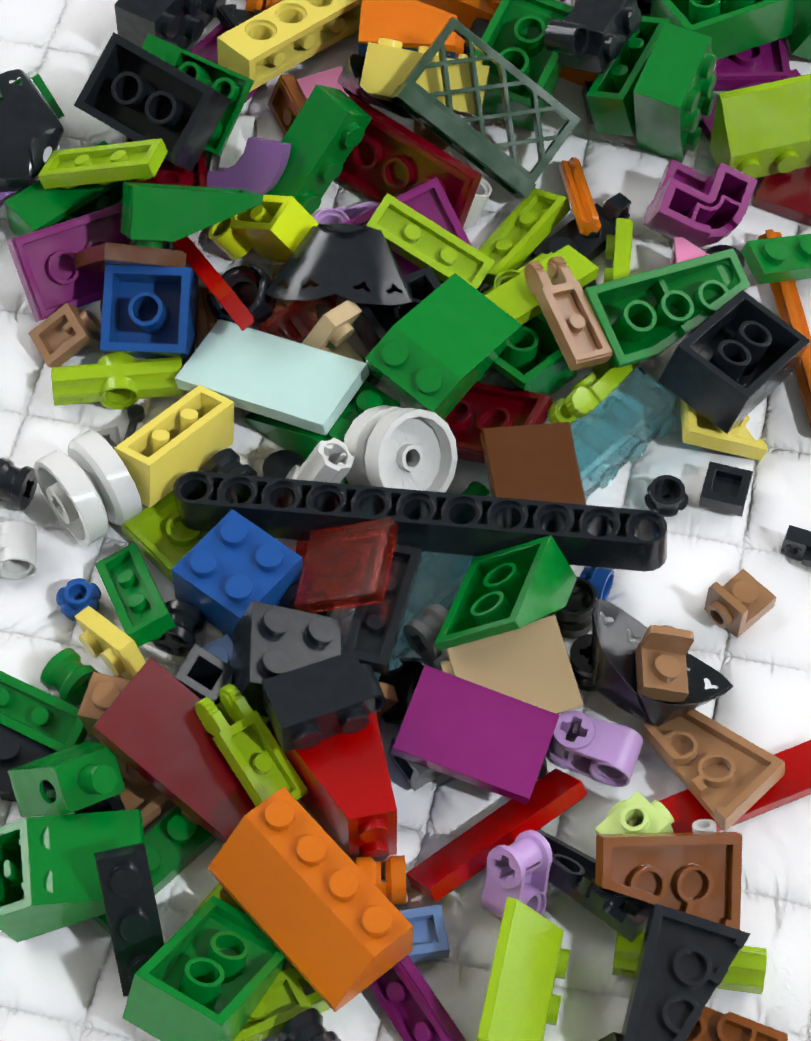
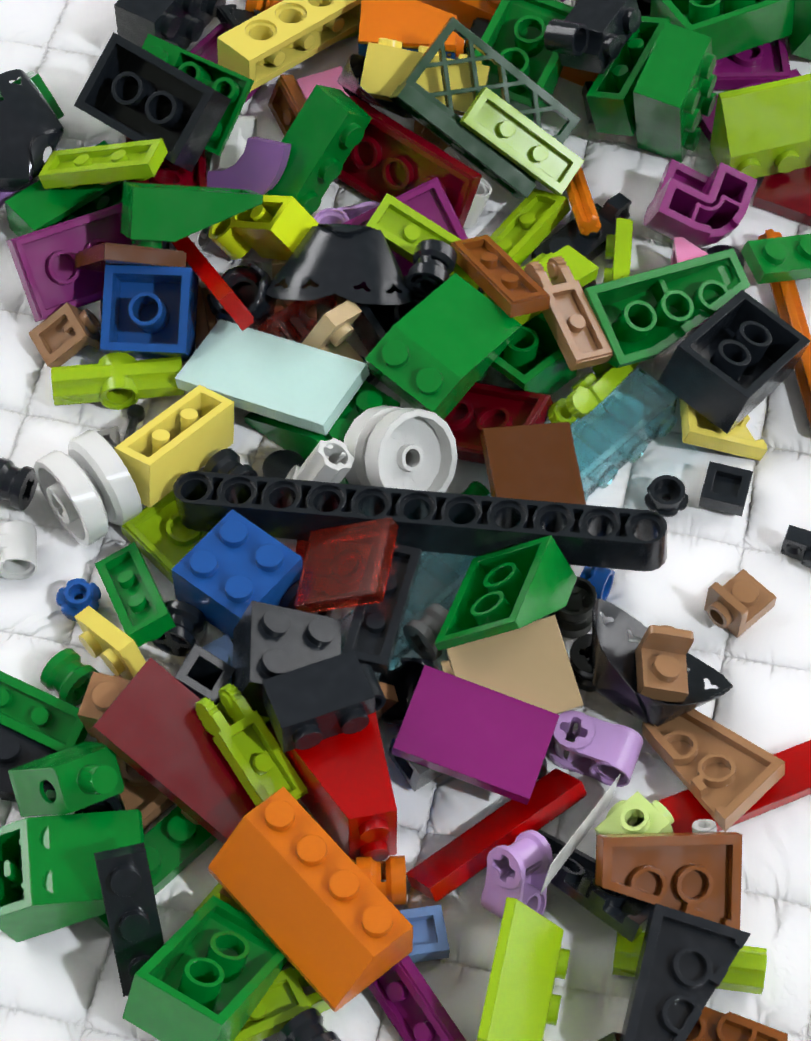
none -> black wheel [406,239,457,299]
none -> dark orange tile [450,235,550,318]
none -> lime plate [459,87,585,195]
none -> white sticker [541,774,621,893]

